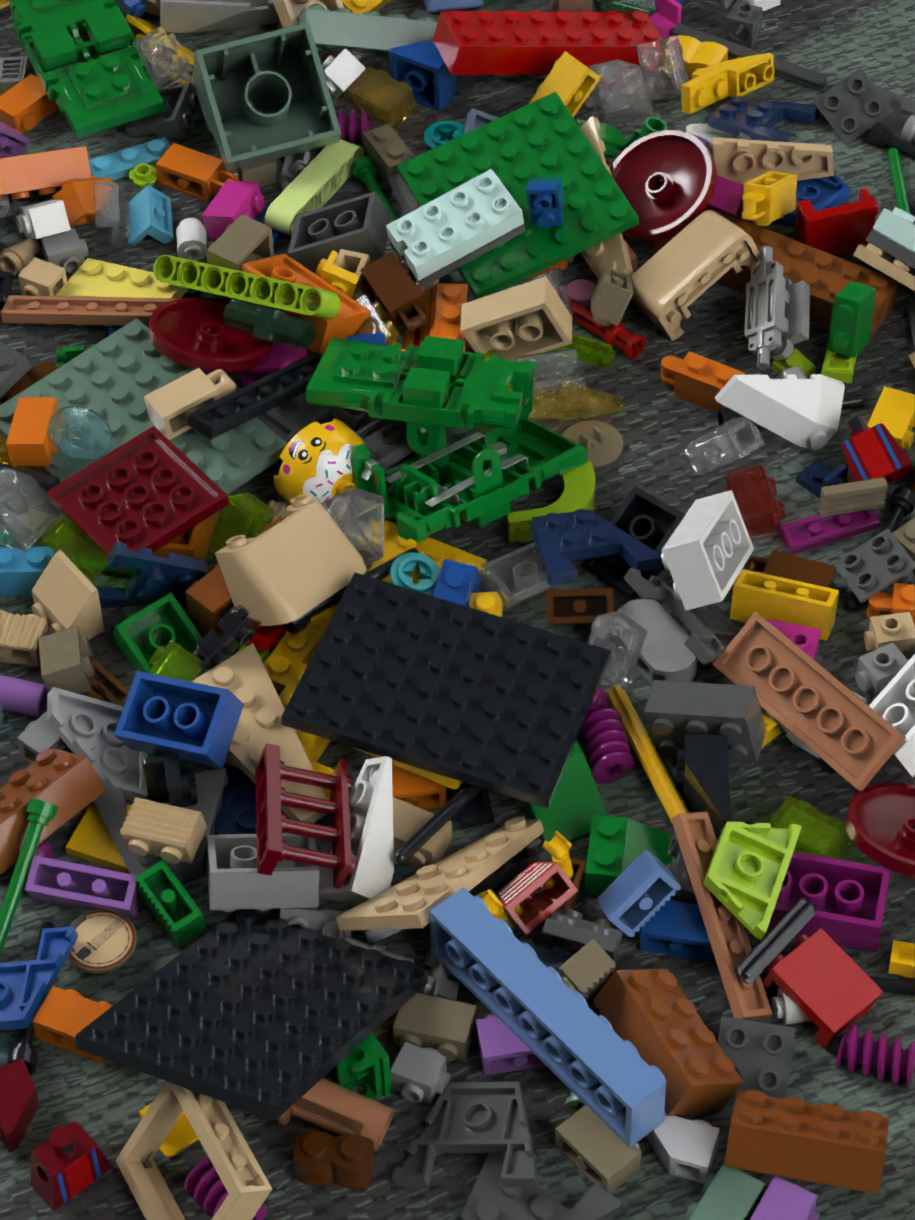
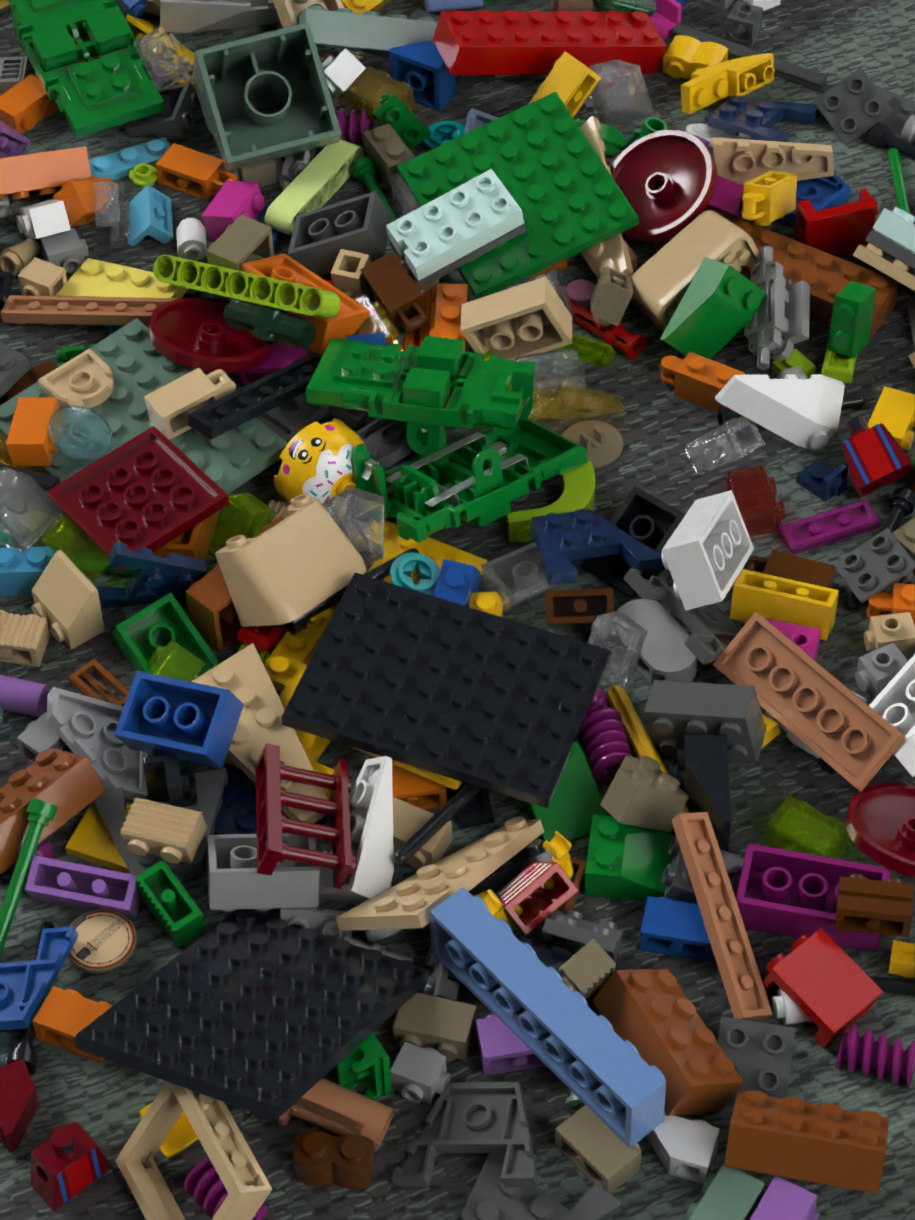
dark tan brick [38,626,95,694] -> none
black hinge [193,605,261,669] -> none
yellow bracket [315,250,360,298] -> none
blue slope [526,178,564,228] -> none
medium blue brick [595,849,681,937] -> none
clear bracket [637,35,689,101] -> none
lime wing [703,821,802,940] -> none
black axle [735,898,816,984] -> none
dark tan tile [819,477,888,517] -> none
none -> tan tile [38,348,114,411]
none -> green hinge [372,93,432,149]
none -> dark tan brick [600,756,689,833]
none -> green slope [660,257,766,359]
none -> reddish brown brick [834,874,914,937]

